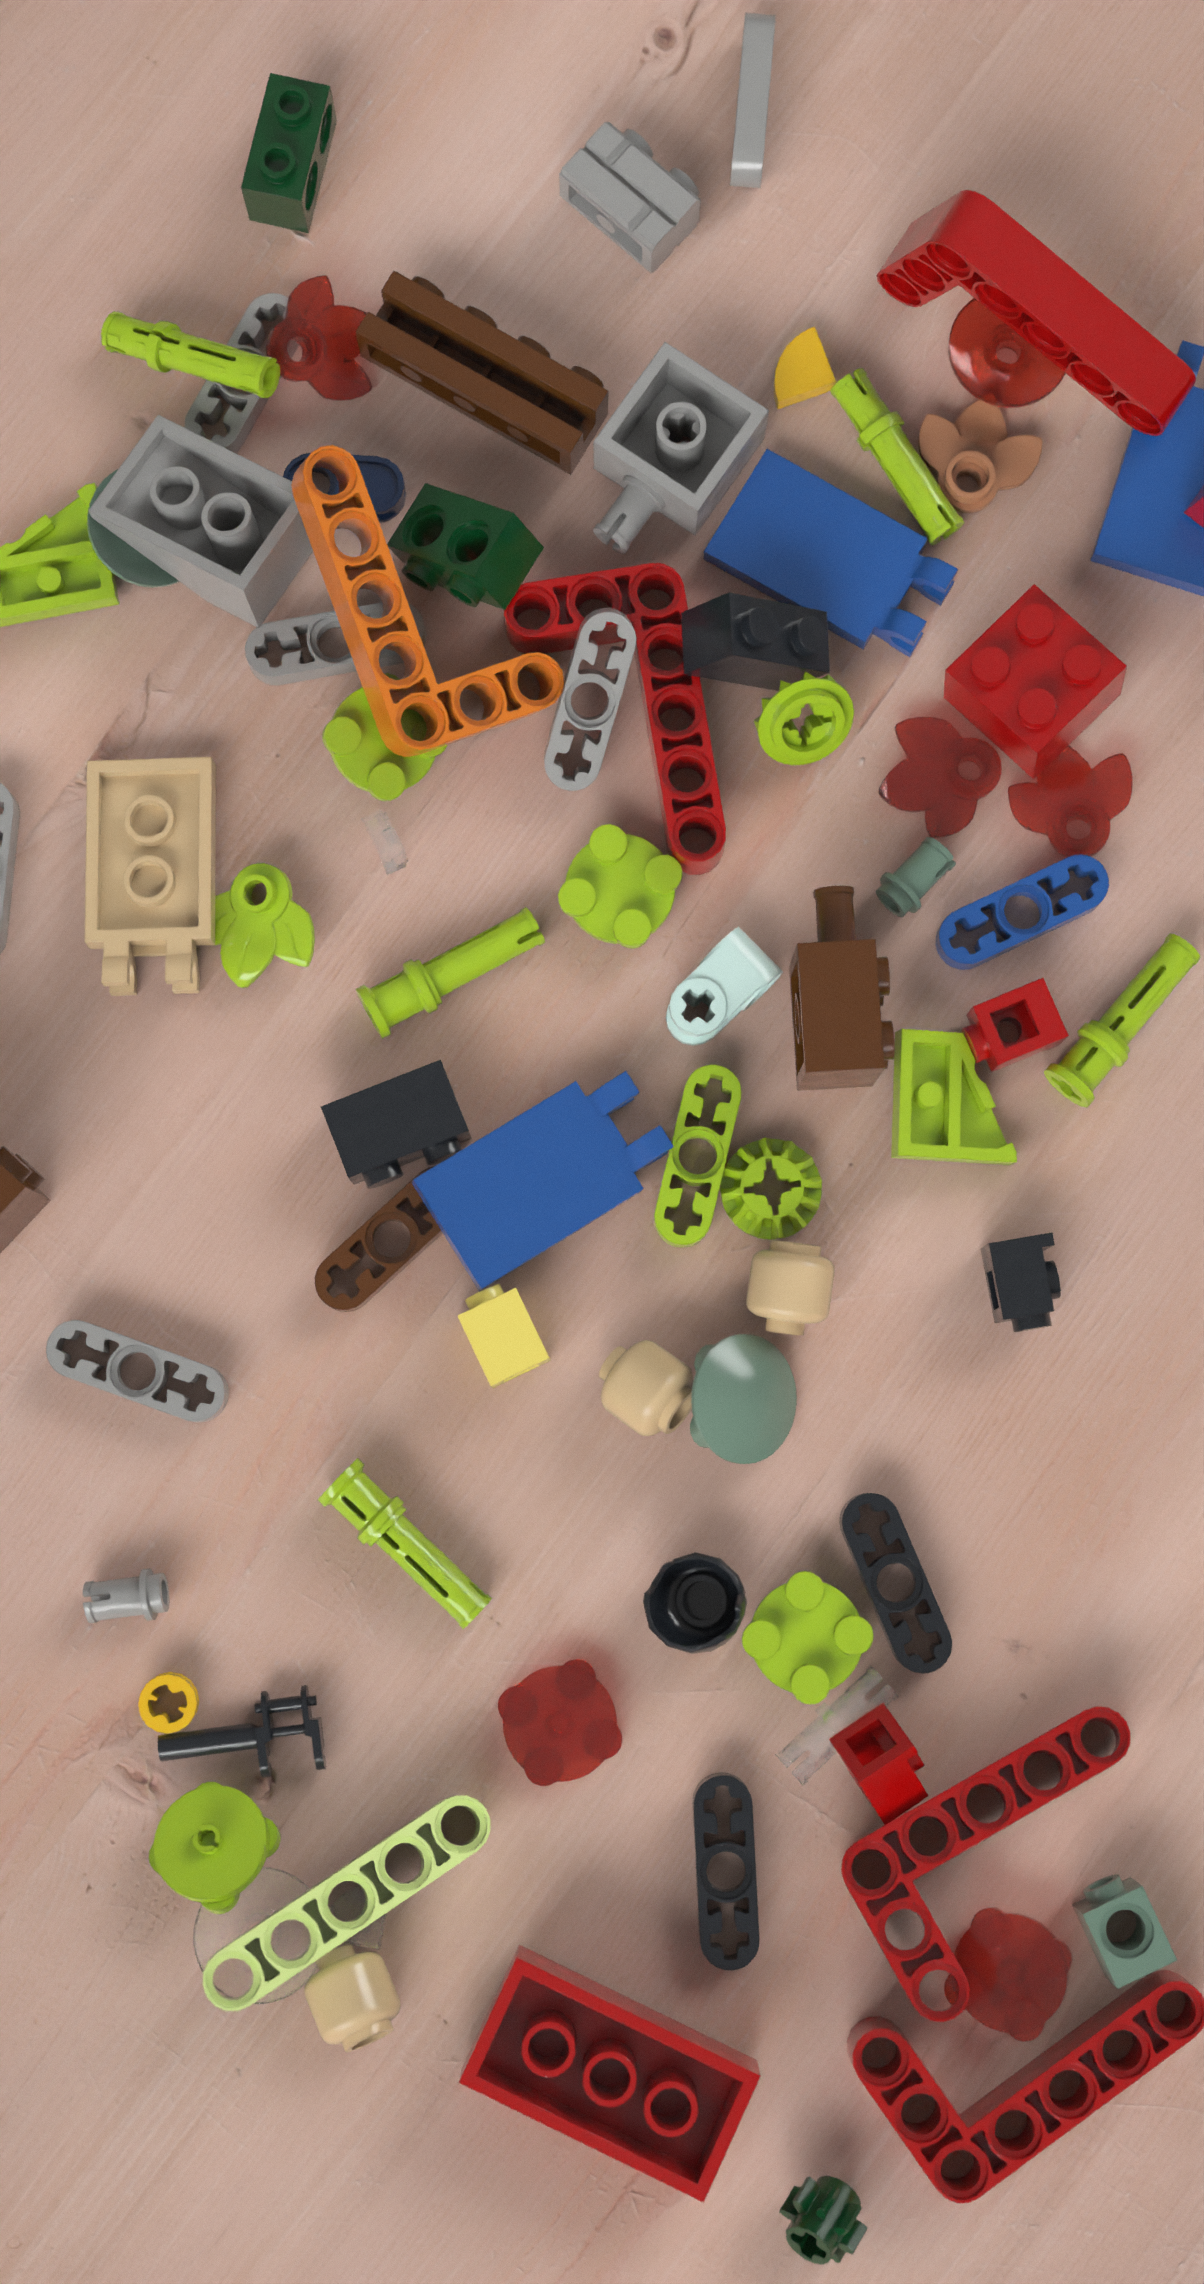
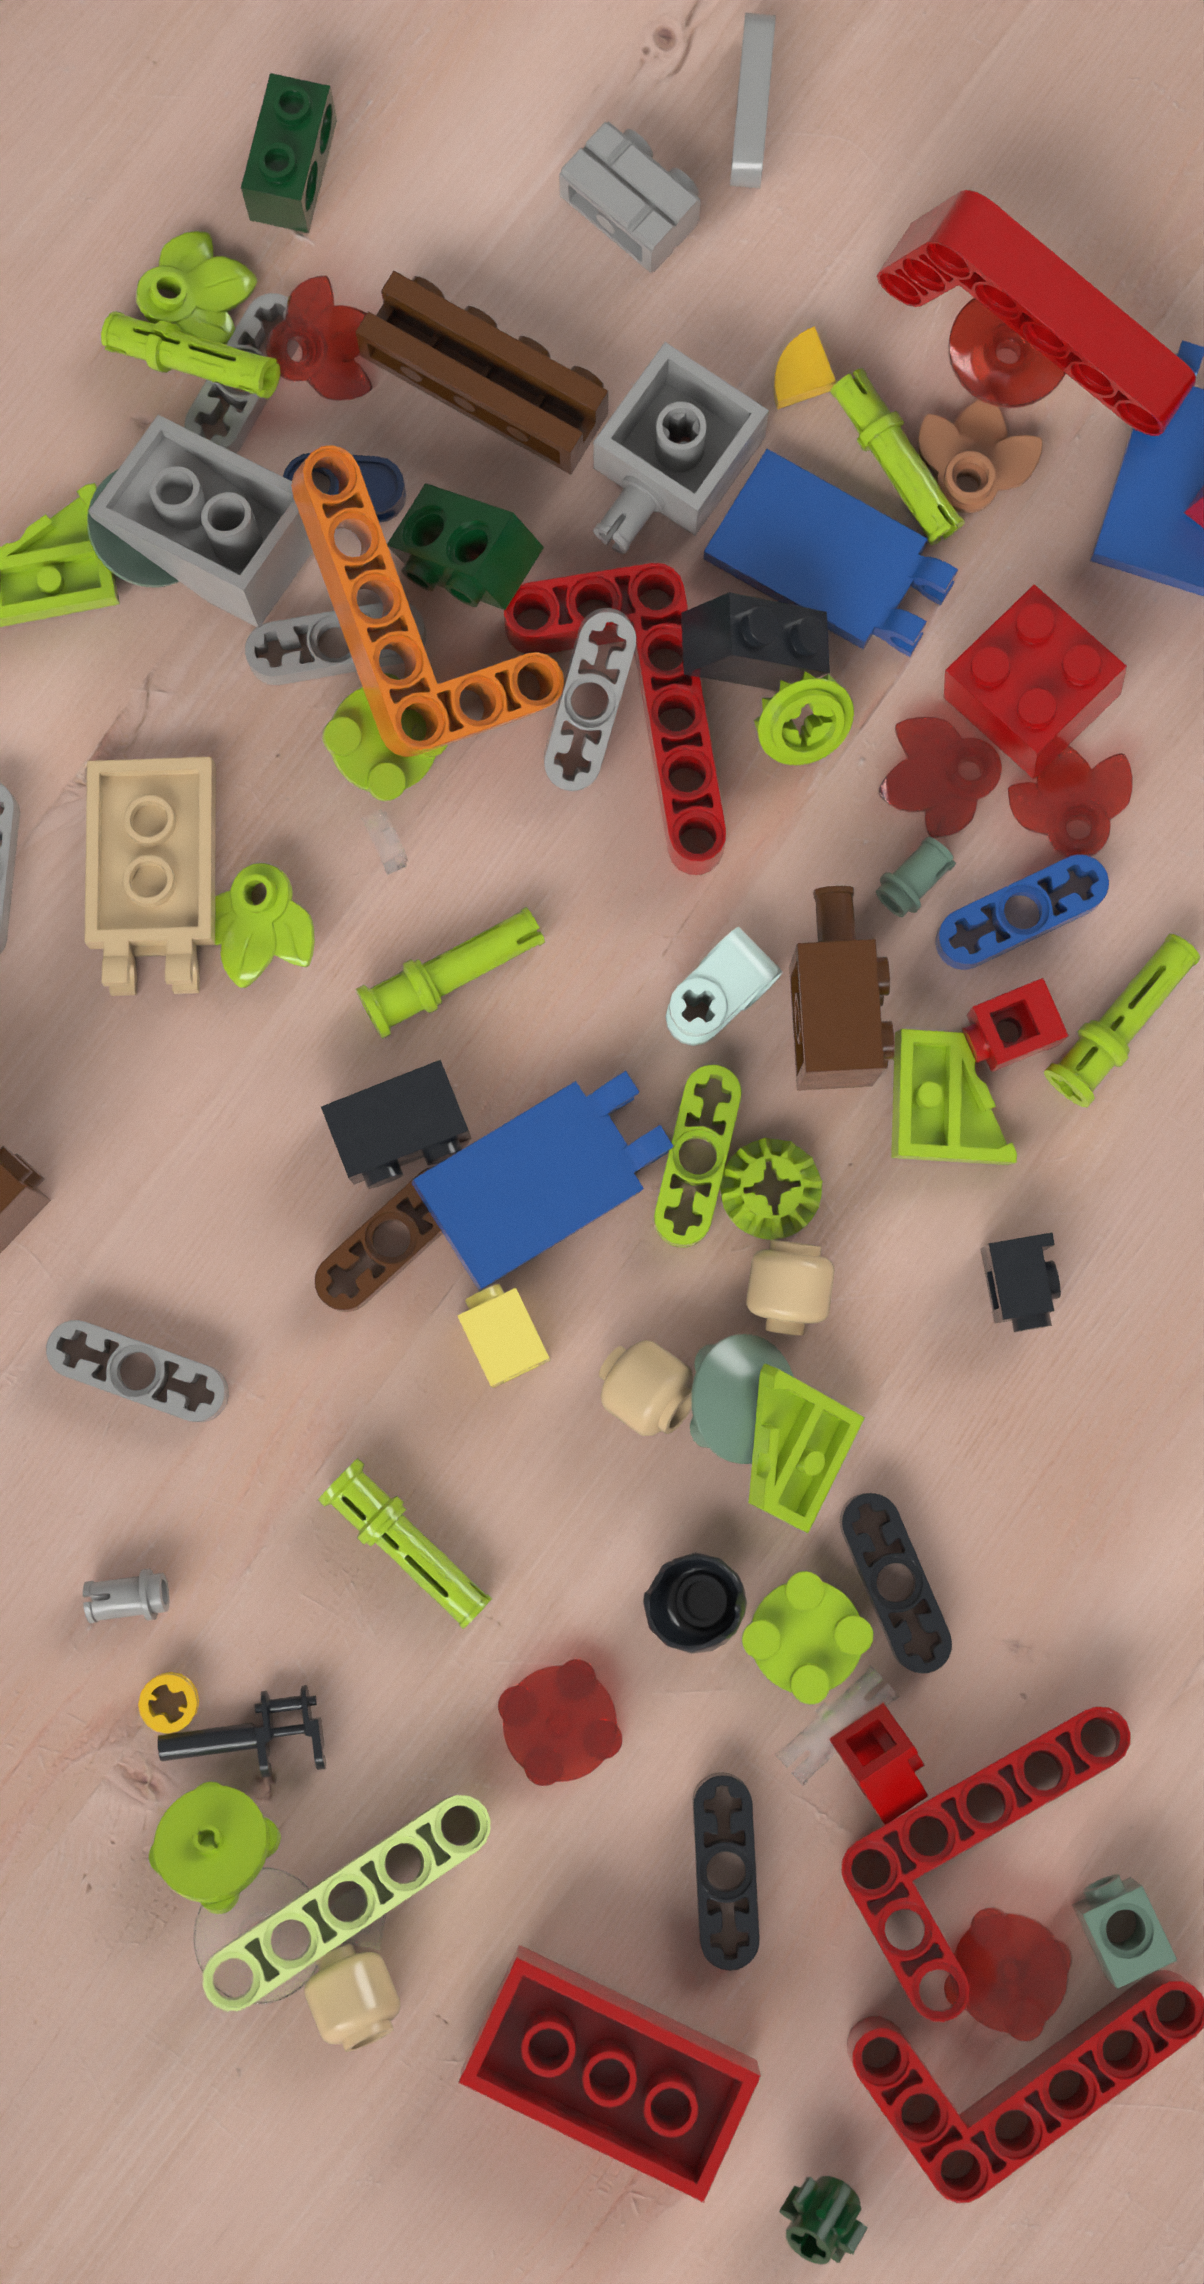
lime piece [558,824,682,948] -> none
none -> lime plate [136,231,257,344]
none -> lime wing [748,1363,865,1533]

